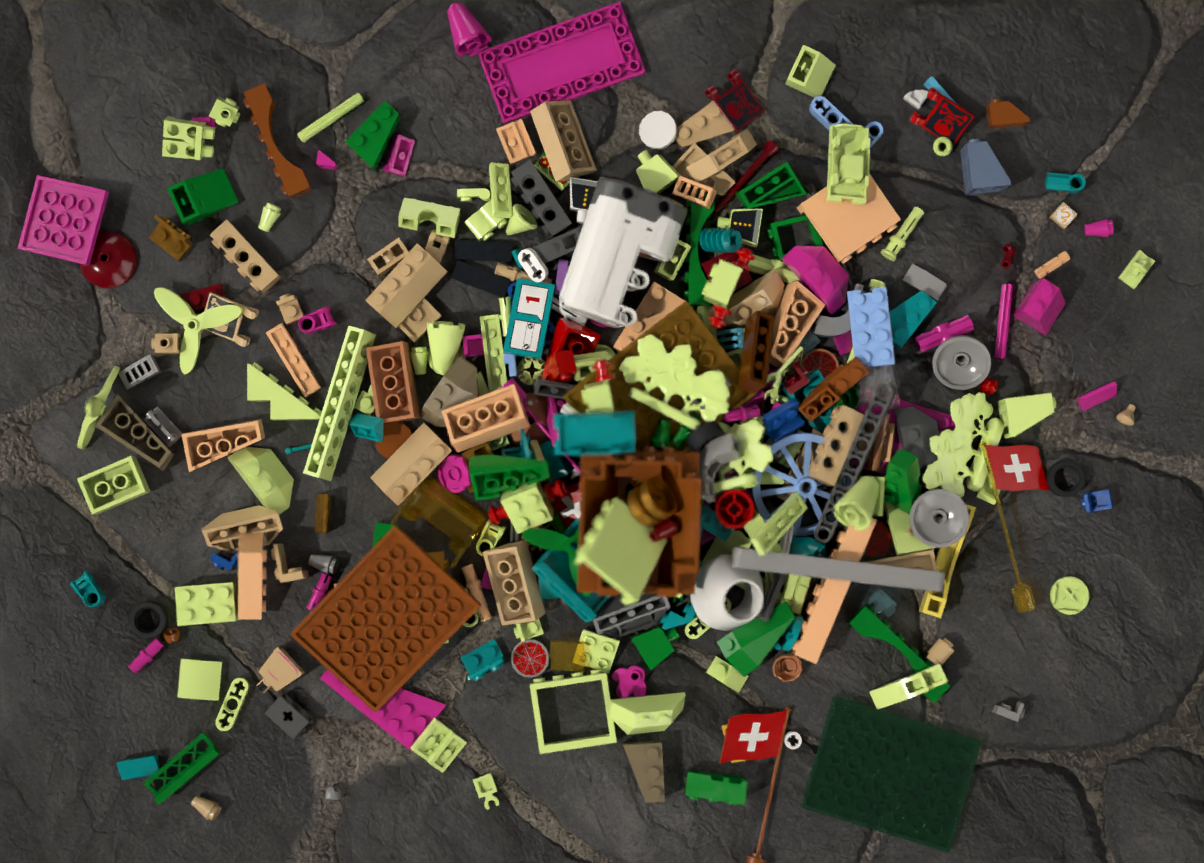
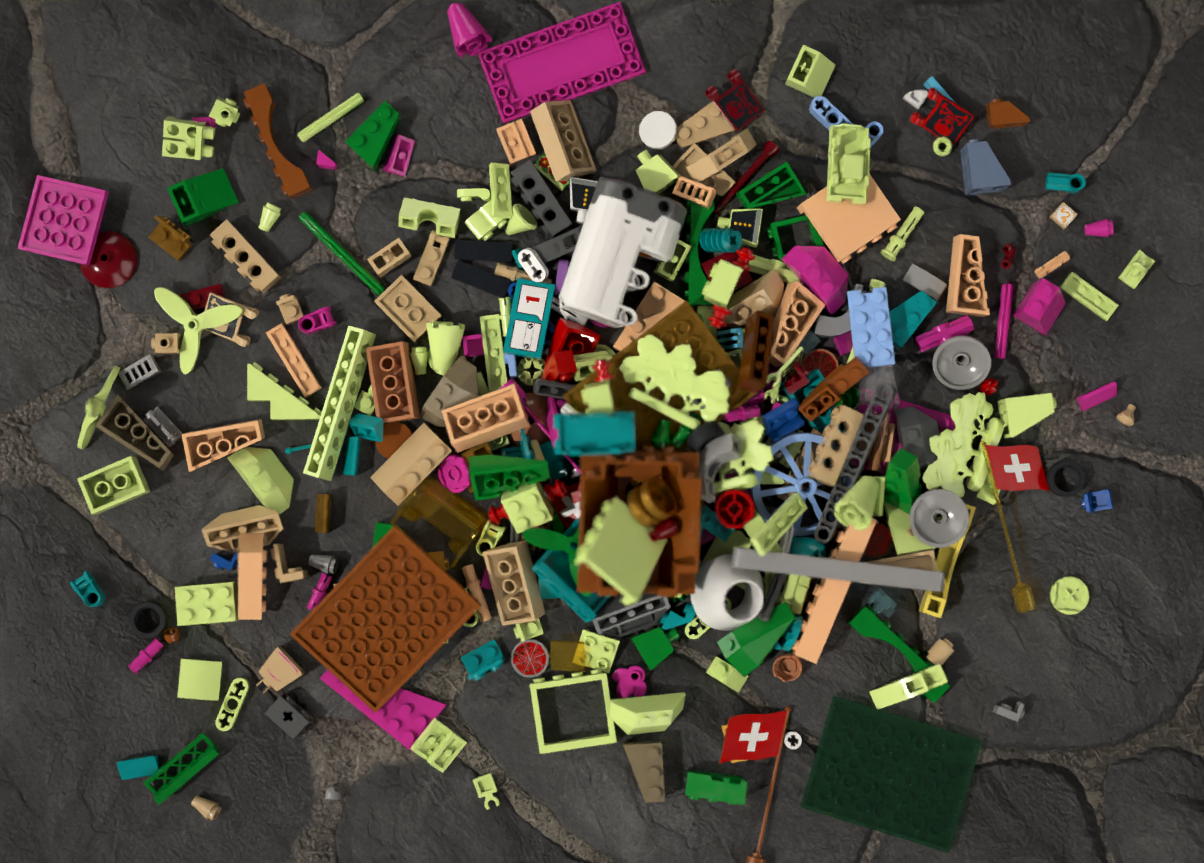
tan slope [365,243,447,328] -> none
none -> green axle [299,211,386,296]
none -> teal slope [343,437,361,476]
none -> light nougat wedge [946,234,990,317]
none -> yellowish green tile [1060,272,1119,321]

